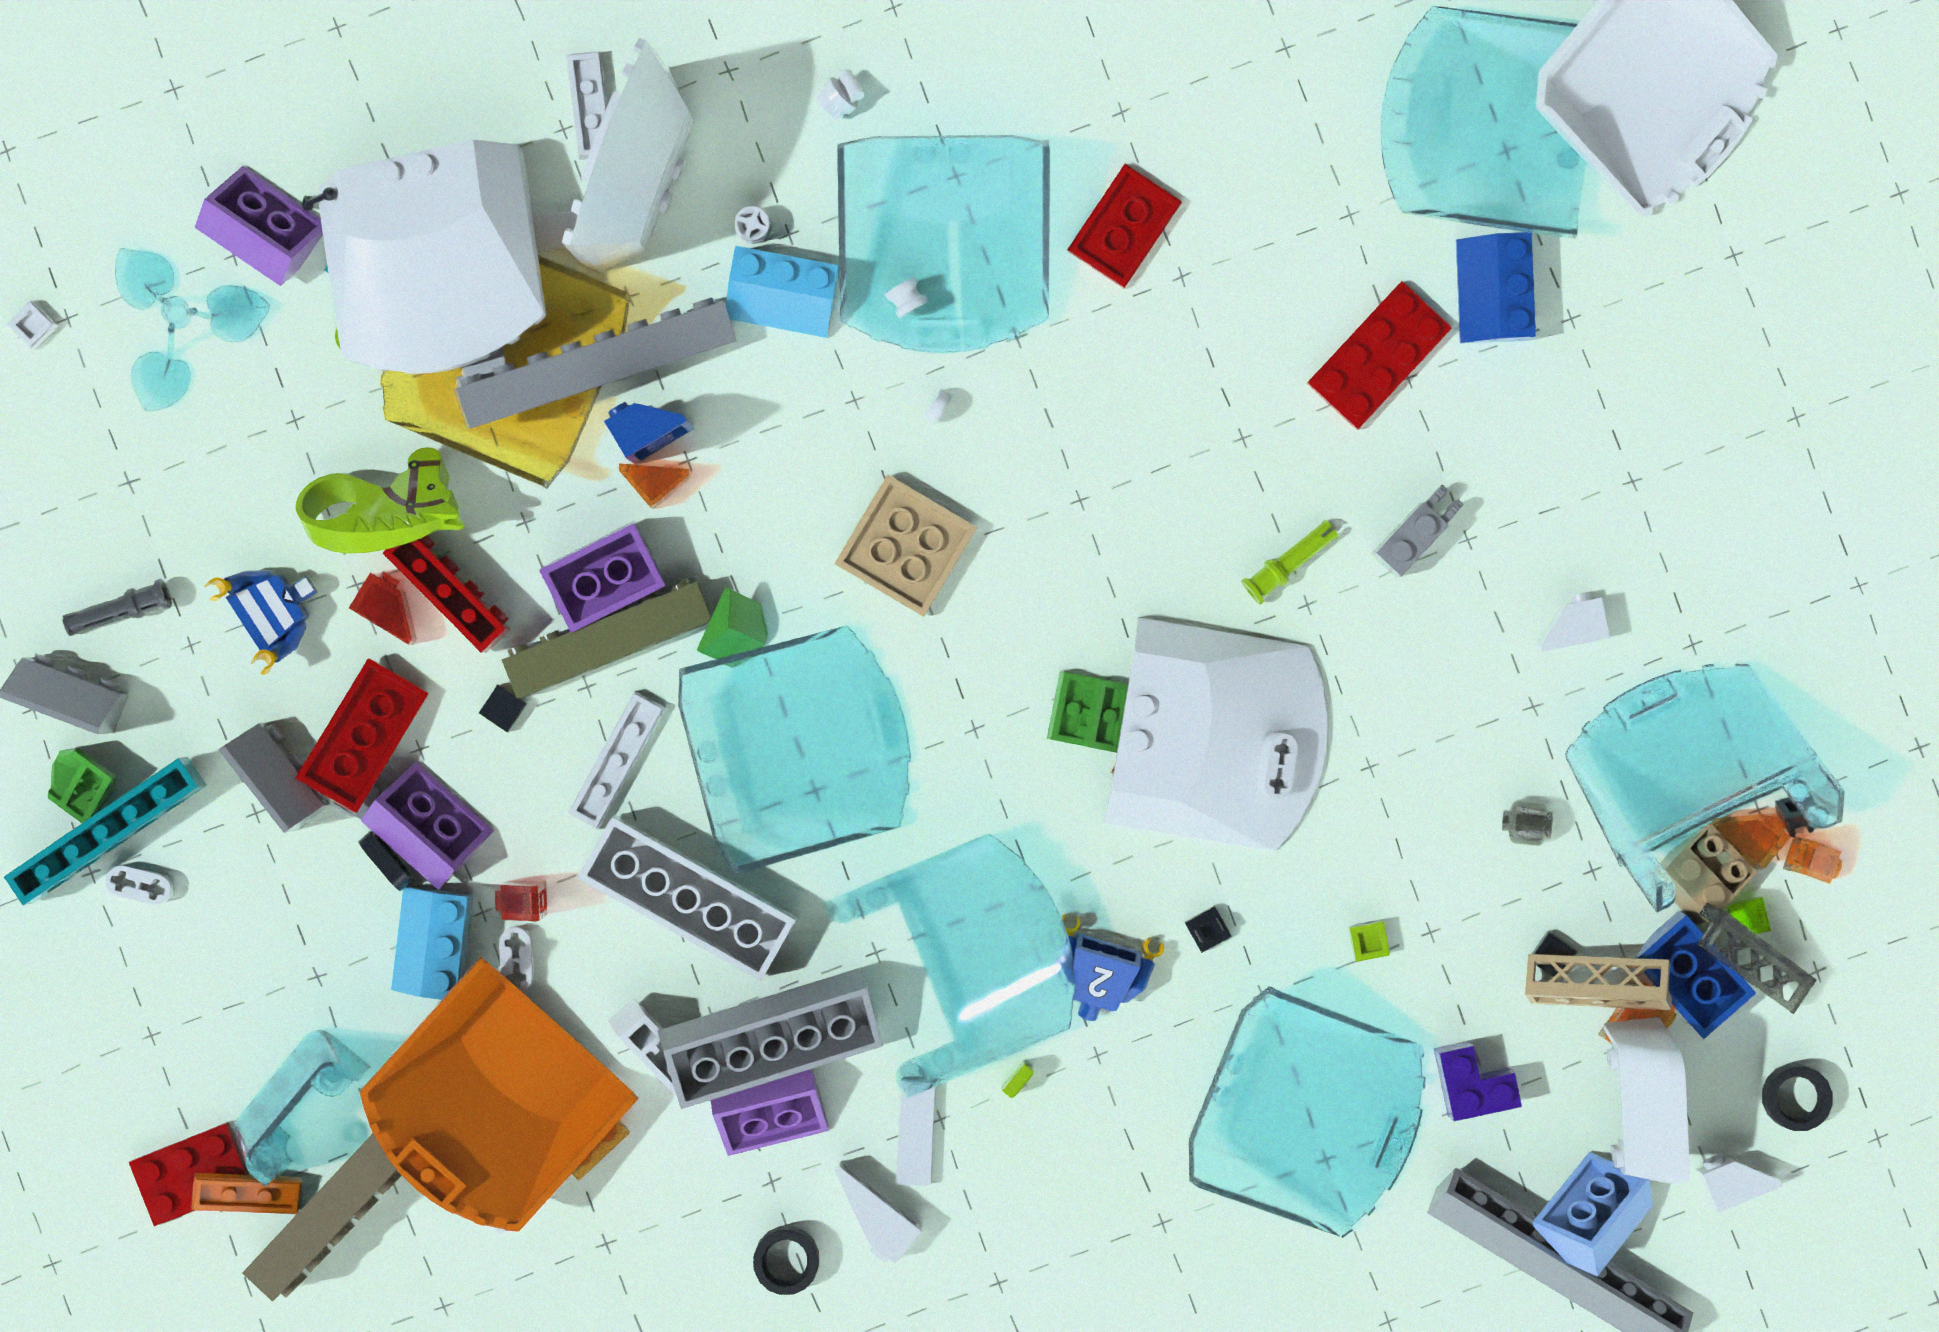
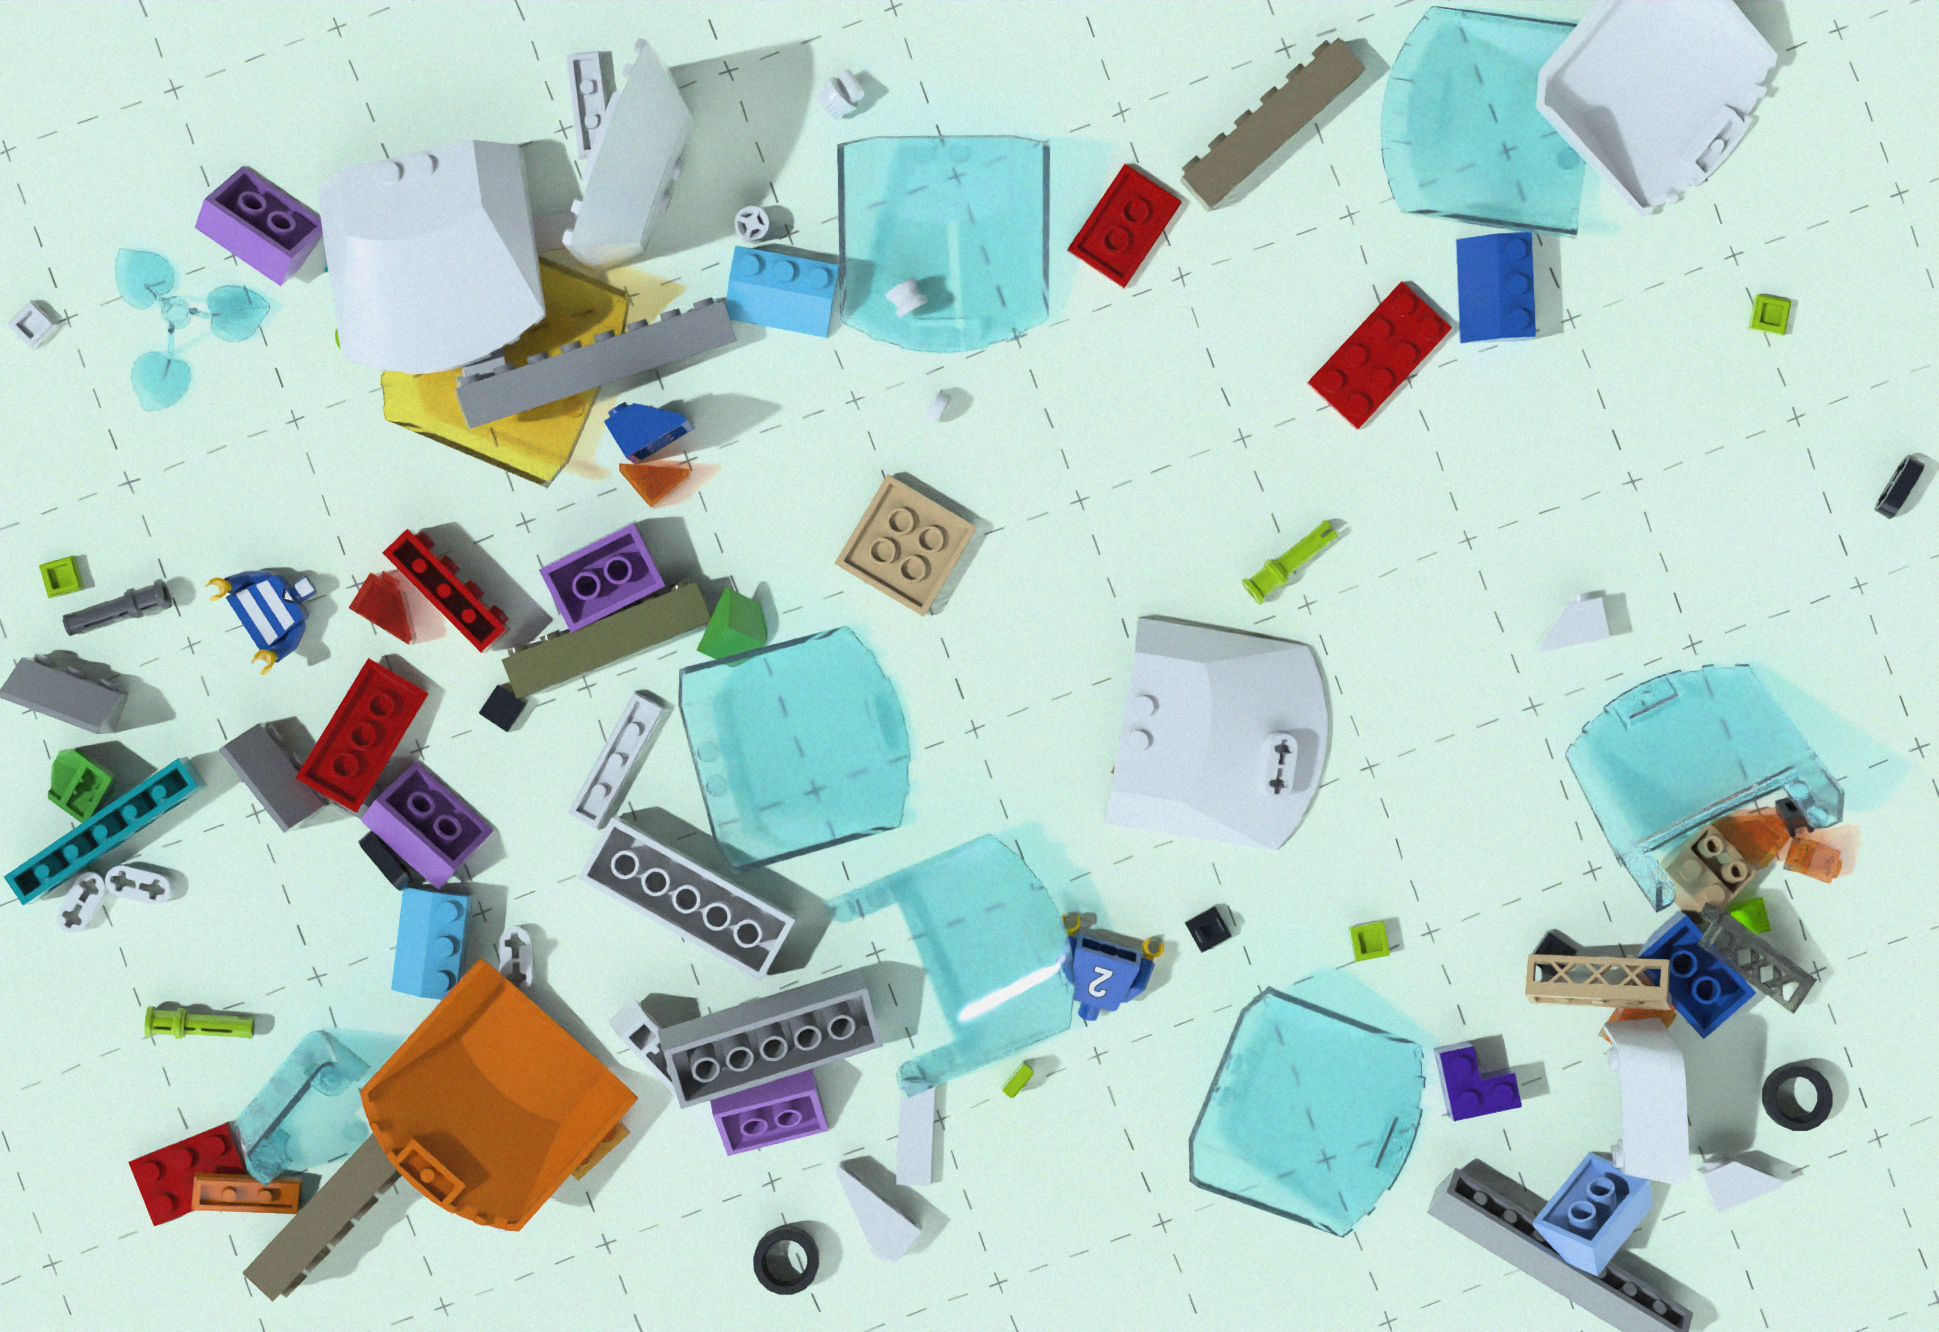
lime animal [295,447,465,554] -> none
black hinge [302,187,337,210] -> none
clear red slope [495,880,548,922] -> none
bright green slope [1046,671,1128,753] -> none
light grey hinge [1371,484,1464,578] -> none
clear smoke head [1502,799,1553,847] -> none
none -> lime tile [39,555,85,599]
none -> white beam [56,871,108,934]
none -> lime pin [144,1006,255,1039]
none -> dark tan brick [1180,37,1366,212]
none -> lime tile [1748,294,1792,336]
none -> black beam [1874,455,1925,520]

